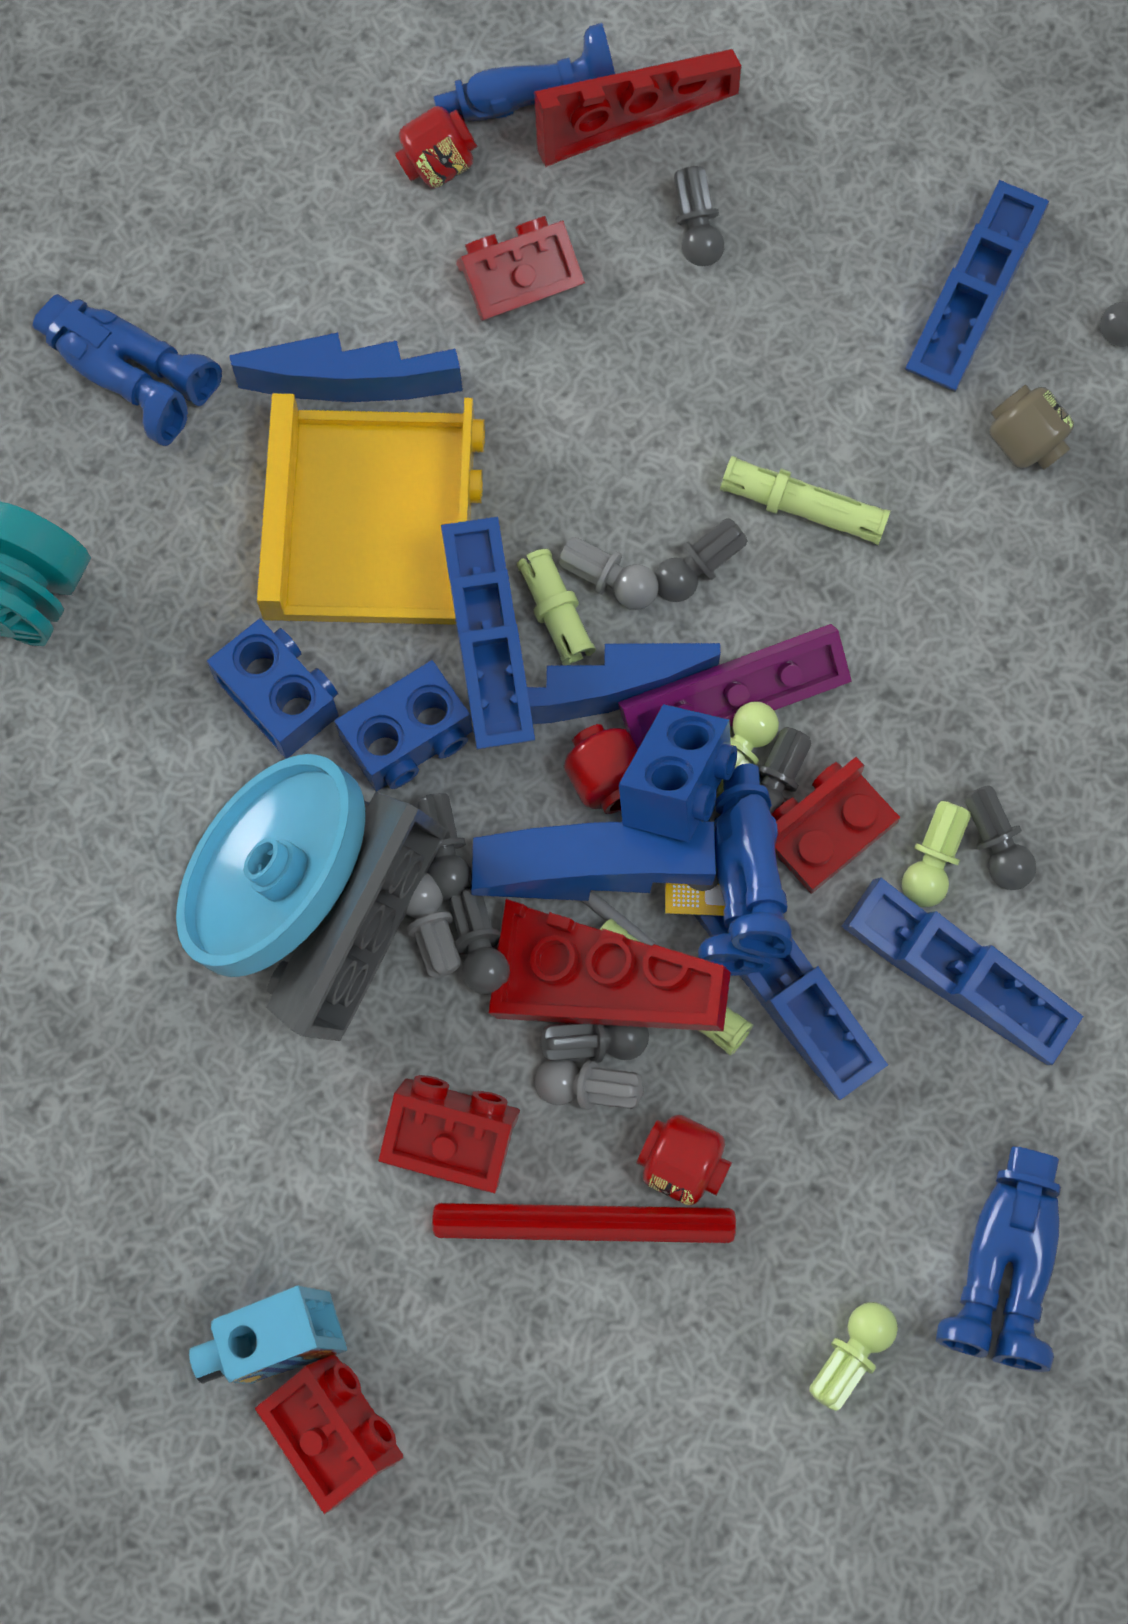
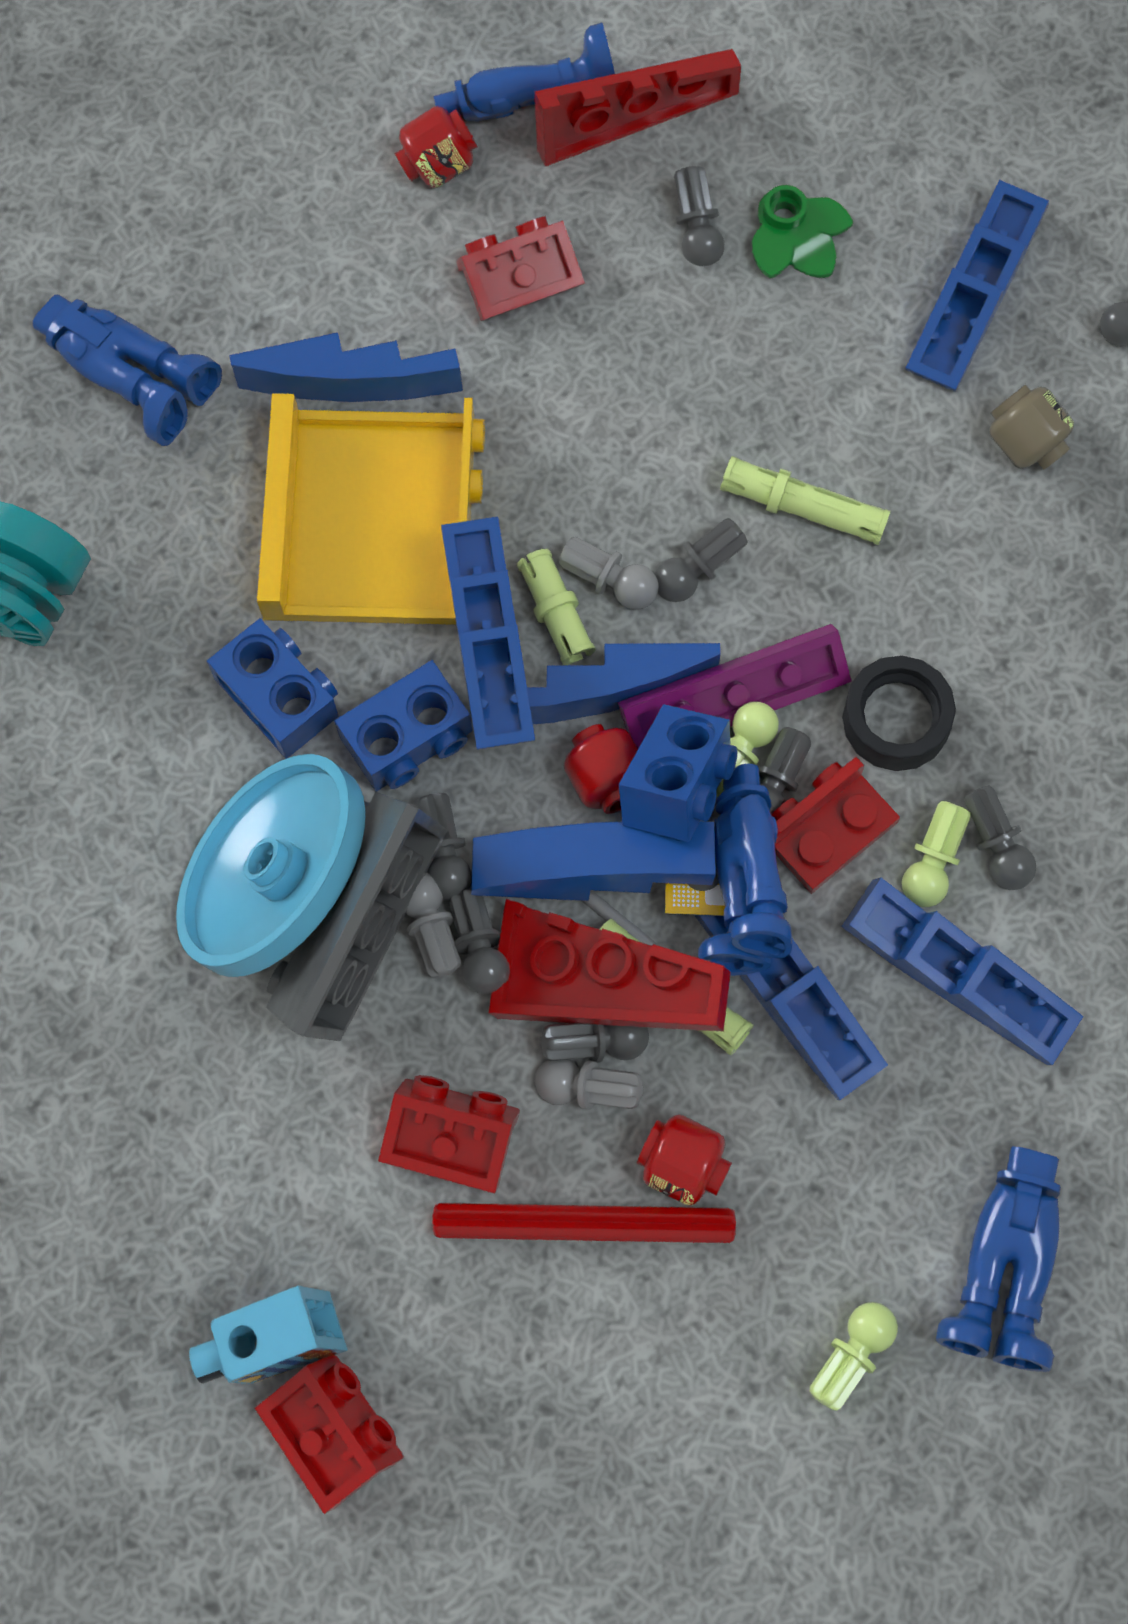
none -> green plate [752,185,853,278]
none -> black tyre [842,655,956,771]

